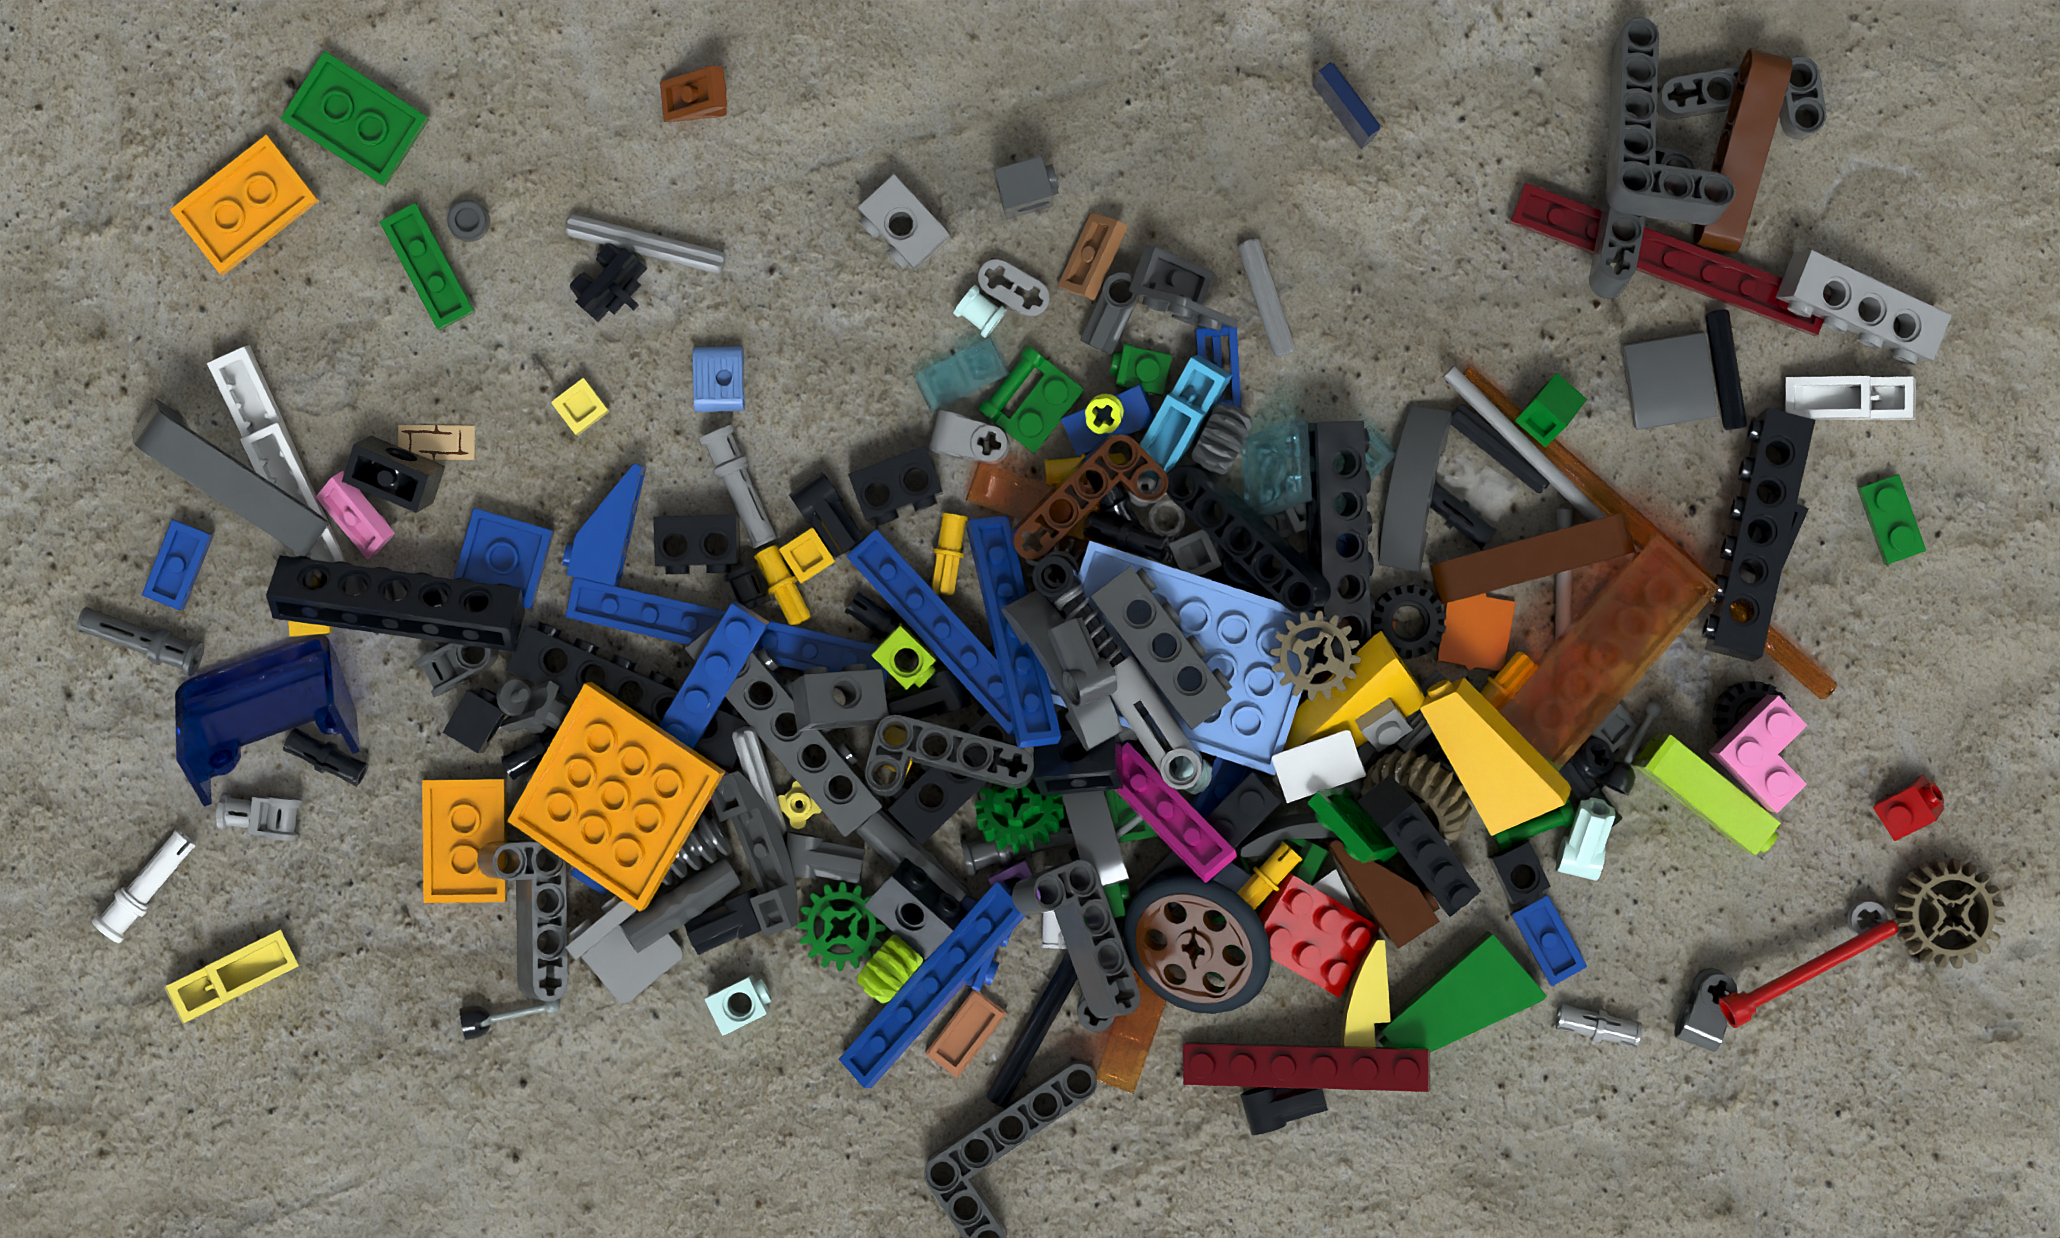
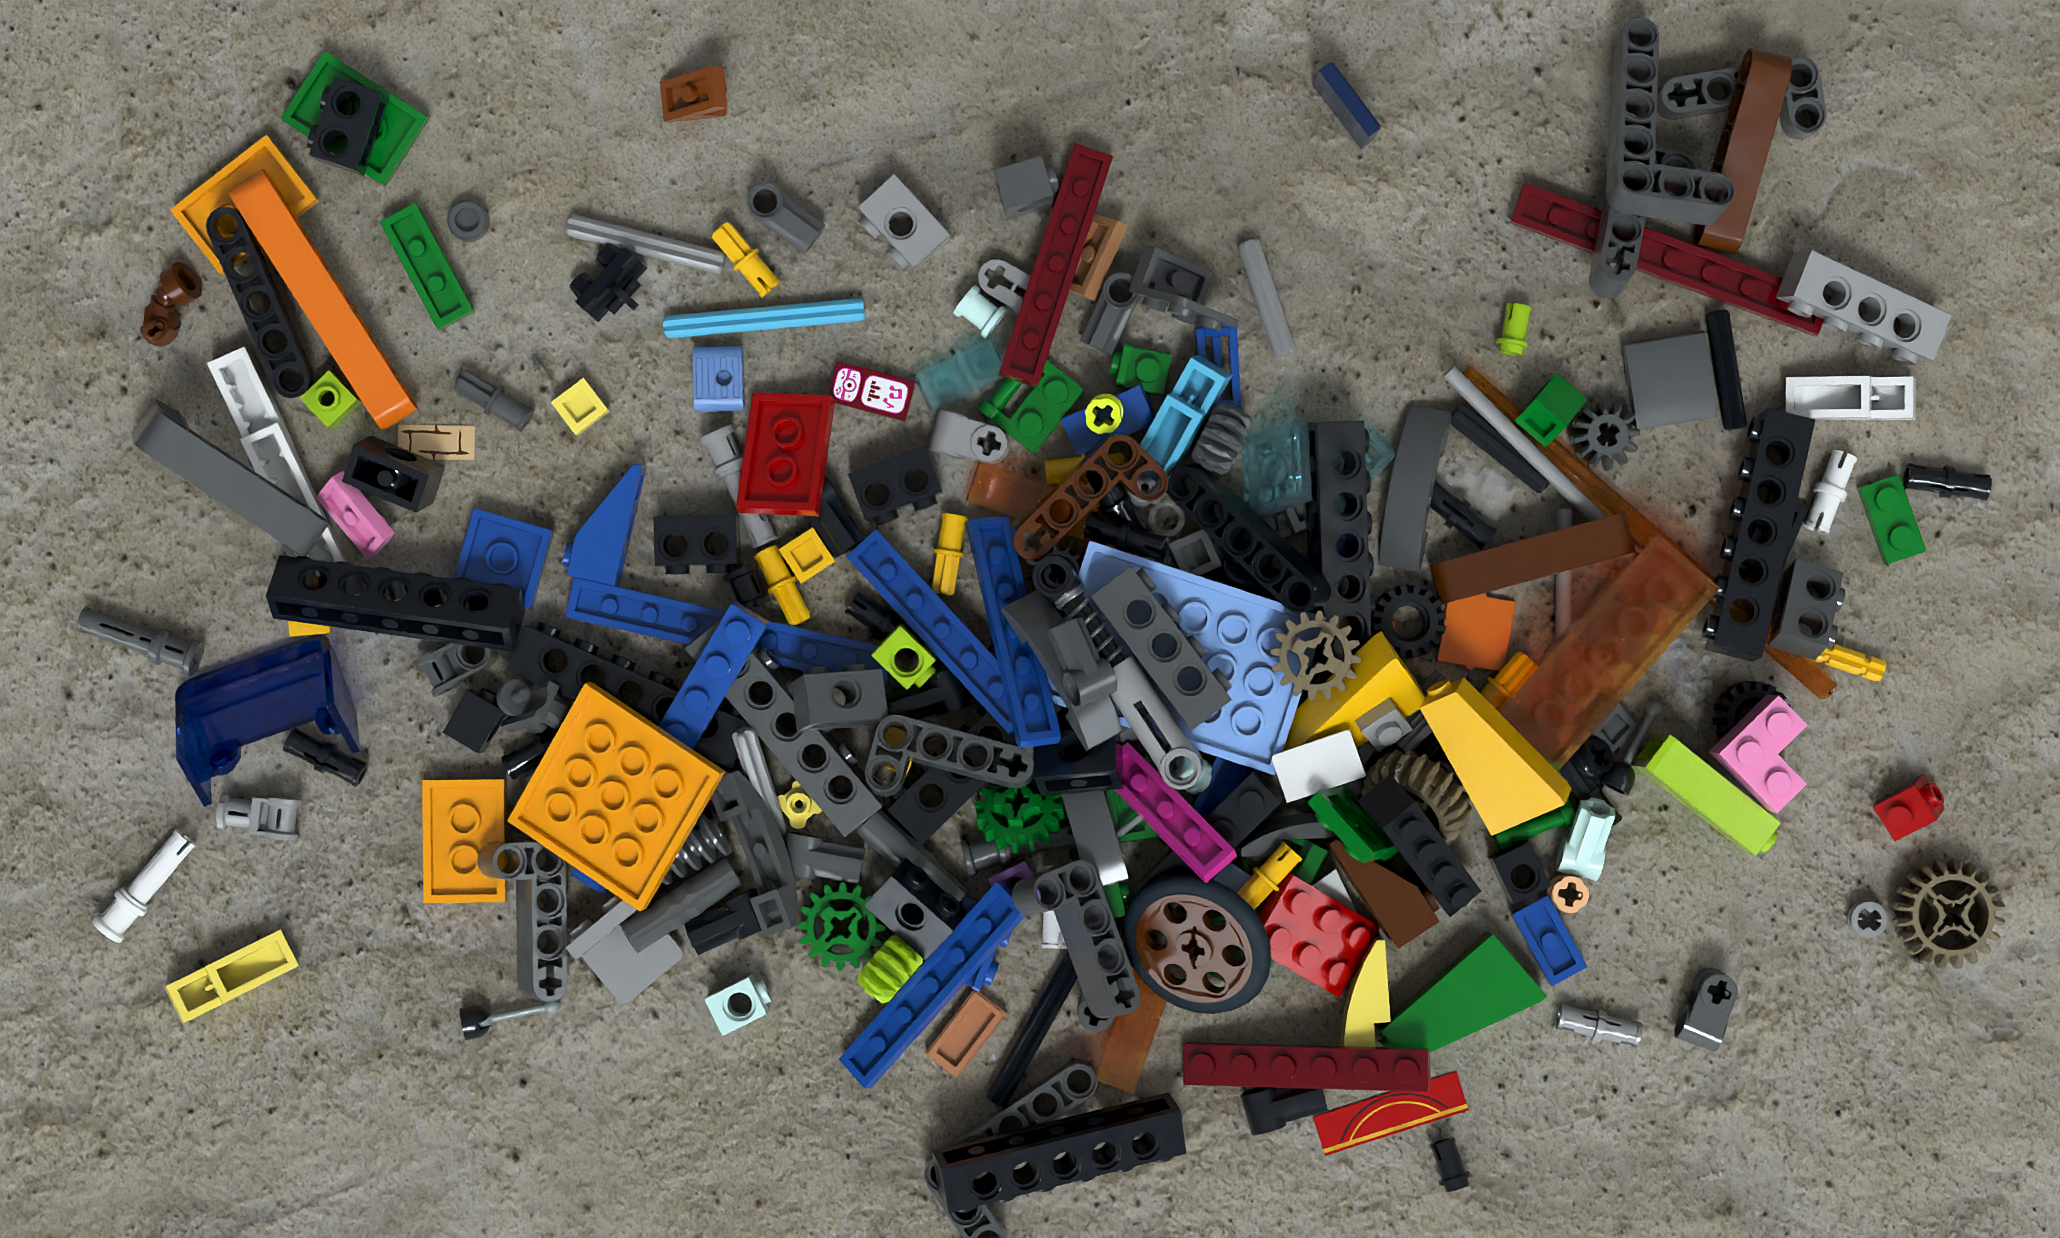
blue plate [142,519,214,611] -> none
red piece [1719,920,1898,1028] -> none
none -> reddish brown arm [140,262,202,347]
none -> black beam [206,207,314,398]
none -> orange beam [228,169,418,431]
none -> lime plate [299,370,362,430]
none -> black brick [307,77,389,176]
none -> dark grey axle [454,370,534,432]
none -> medium azure axle [663,298,865,338]
none -> yellow axle [712,222,781,298]
none -> red plate [736,393,835,516]
none -> dark grey piece [747,183,826,255]
none -> tile [828,361,916,422]
none -> black brick [932,1092,1186,1213]
none -> dark red plate [998,143,1113,388]
none -> red sticker [1313,1071,1469,1156]
none -> black pin [1429,1137,1470,1192]
none -> lime pin [1496,303,1532,357]
none -> light nougat bush [1546,874,1589,913]
none -> dark grey gear [1569,401,1640,471]
none -> dark grey brick [1768,559,1845,660]
none -> white pin [1803,450,1857,535]
none -> yellow axle [1807,644,1886,681]
none -> black pin [1903,463,1992,501]

